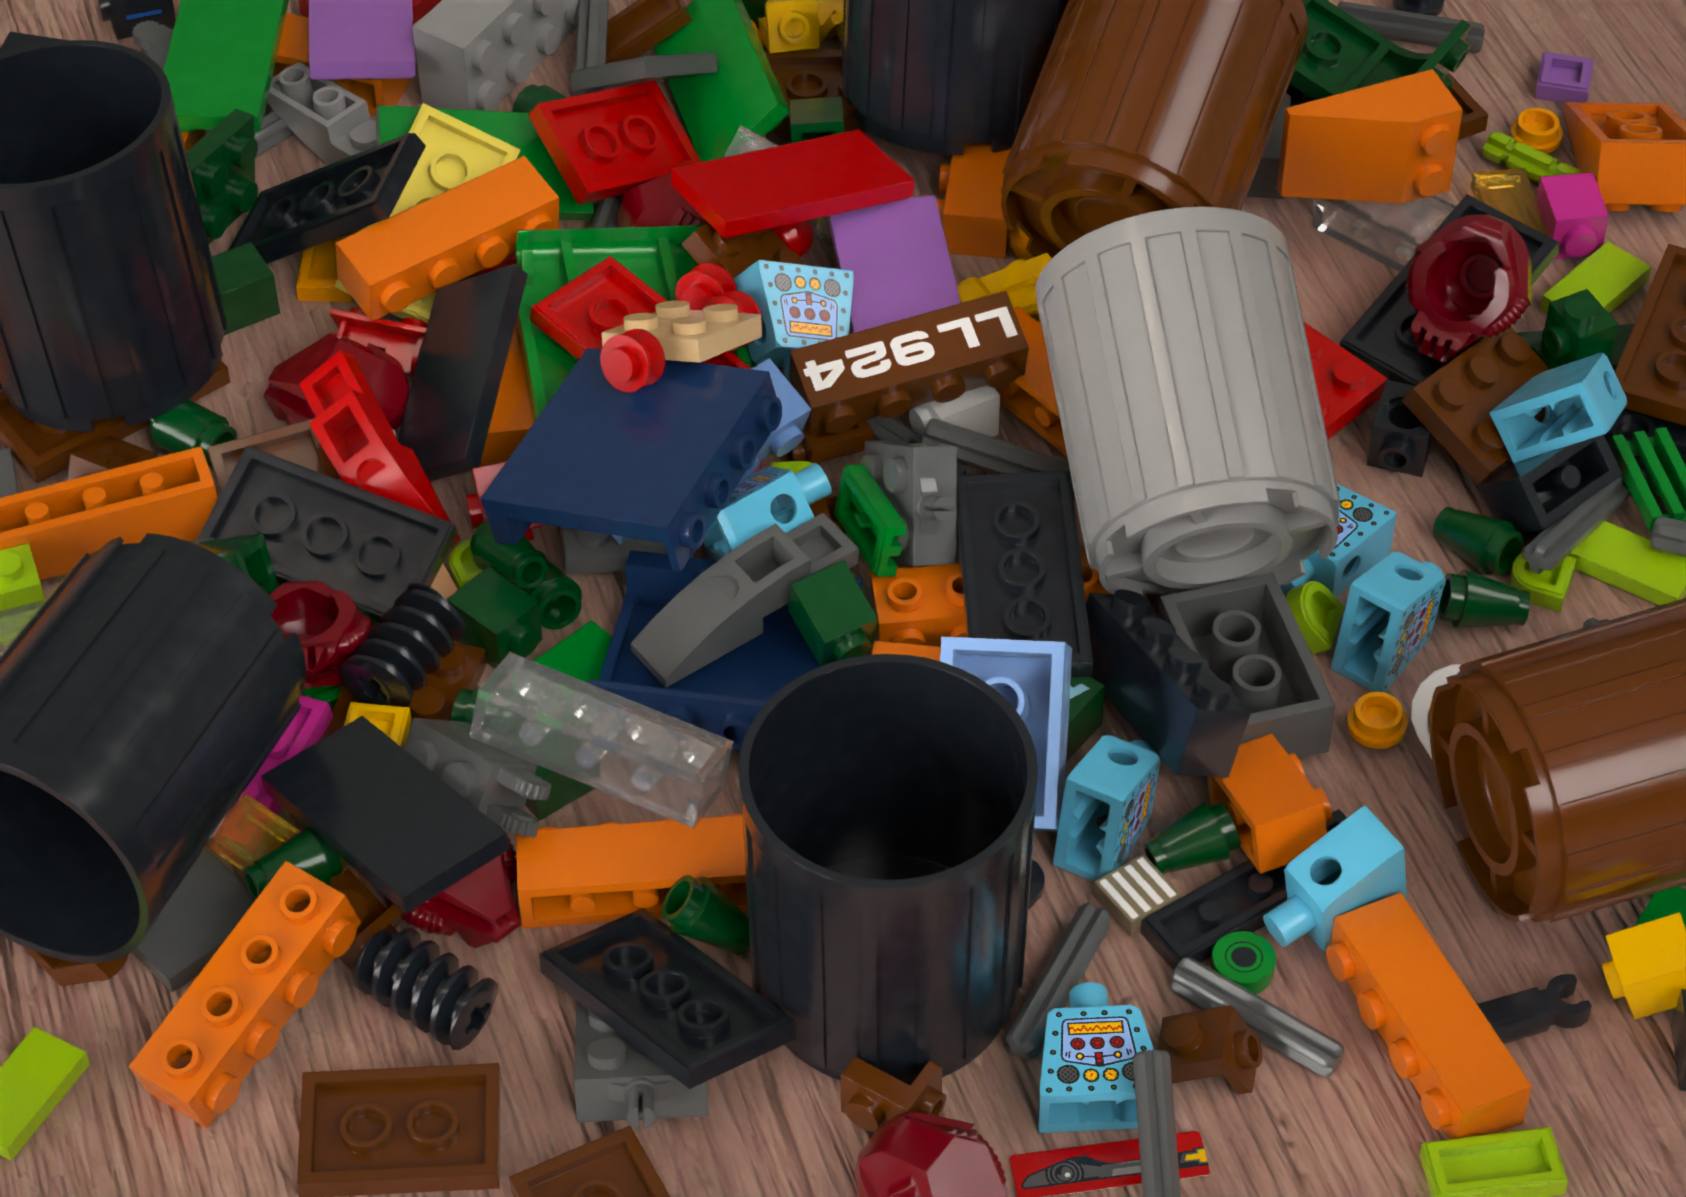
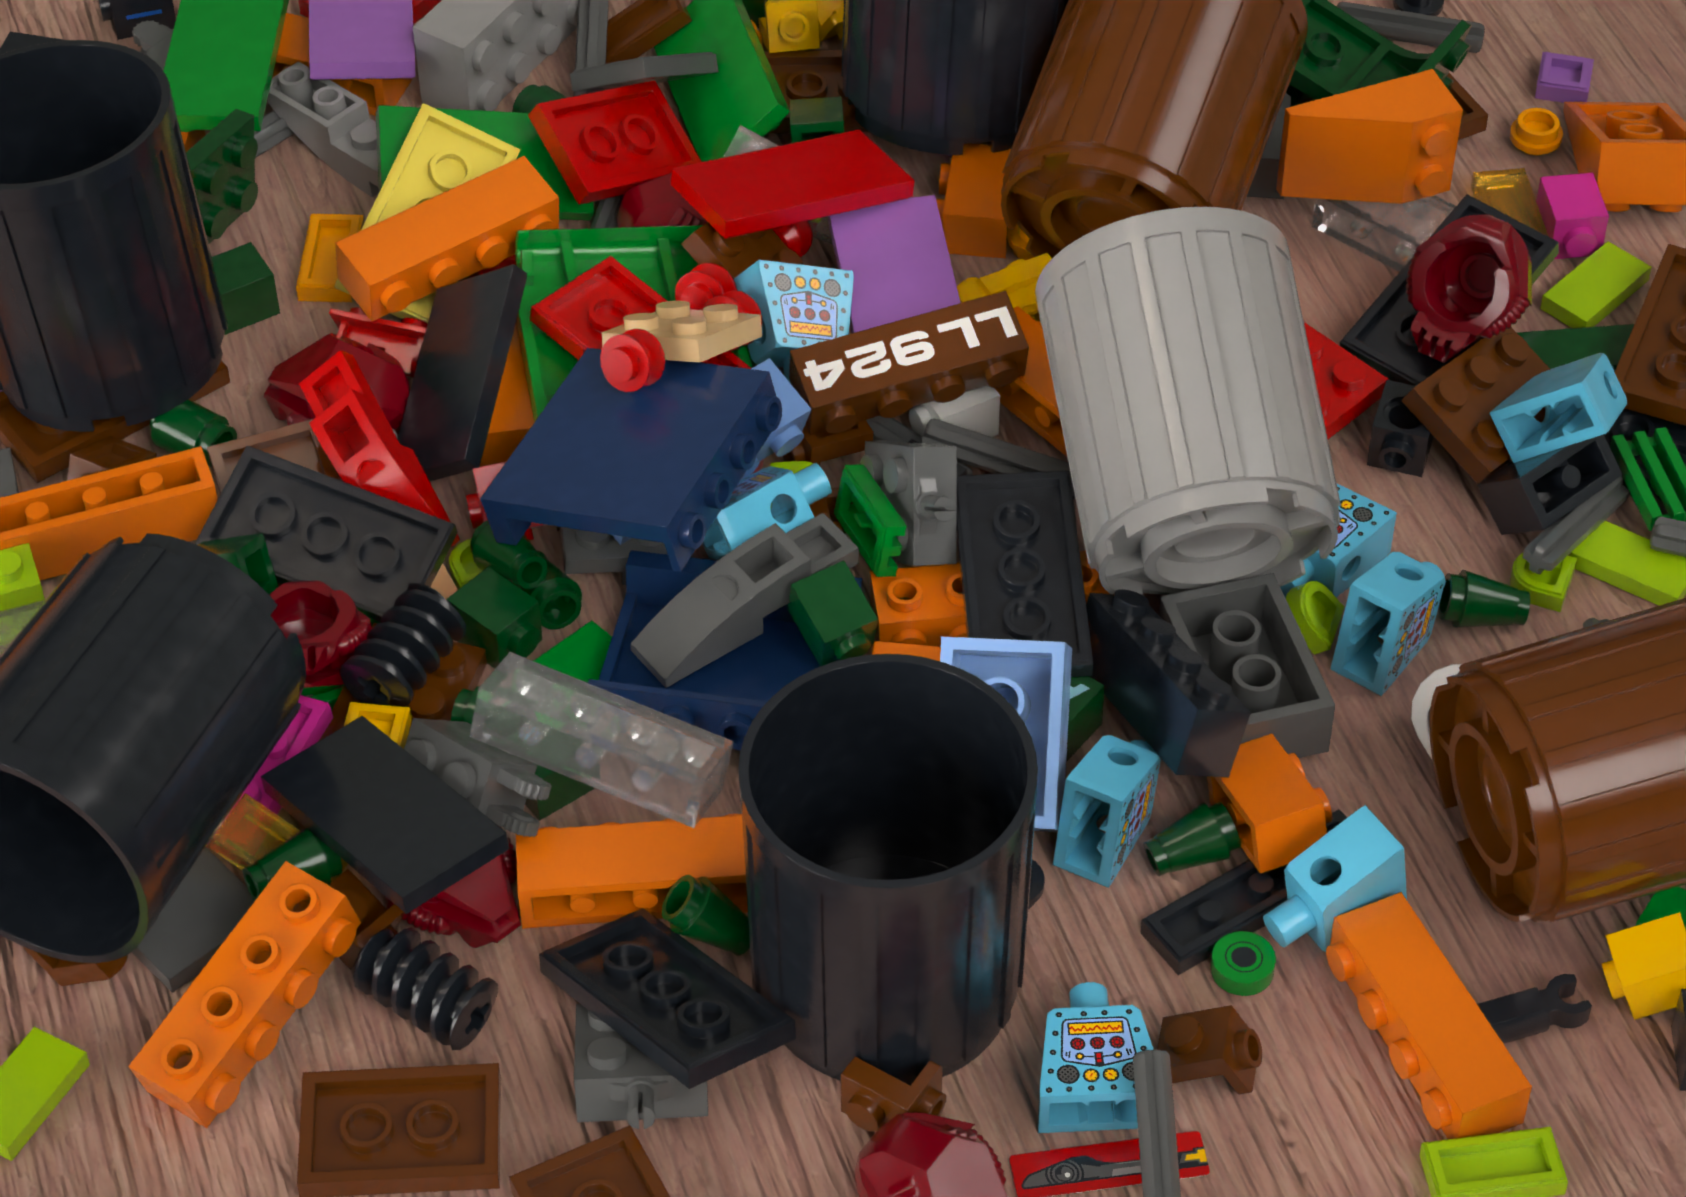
black tile [228,132,426,264] -> none
dark grey axle [1005,903,1110,1060] -> none
dark tan tile [1093,853,1182,936] -> none
dark grey axle [1170,957,1344,1077] -> none
light orange plate [1346,692,1408,749] -> none
dark green cone [1433,507,1523,575] -> none
lime axle [1482,131,1582,183] -> none
dark green brick [1532,289,1618,369] -> none

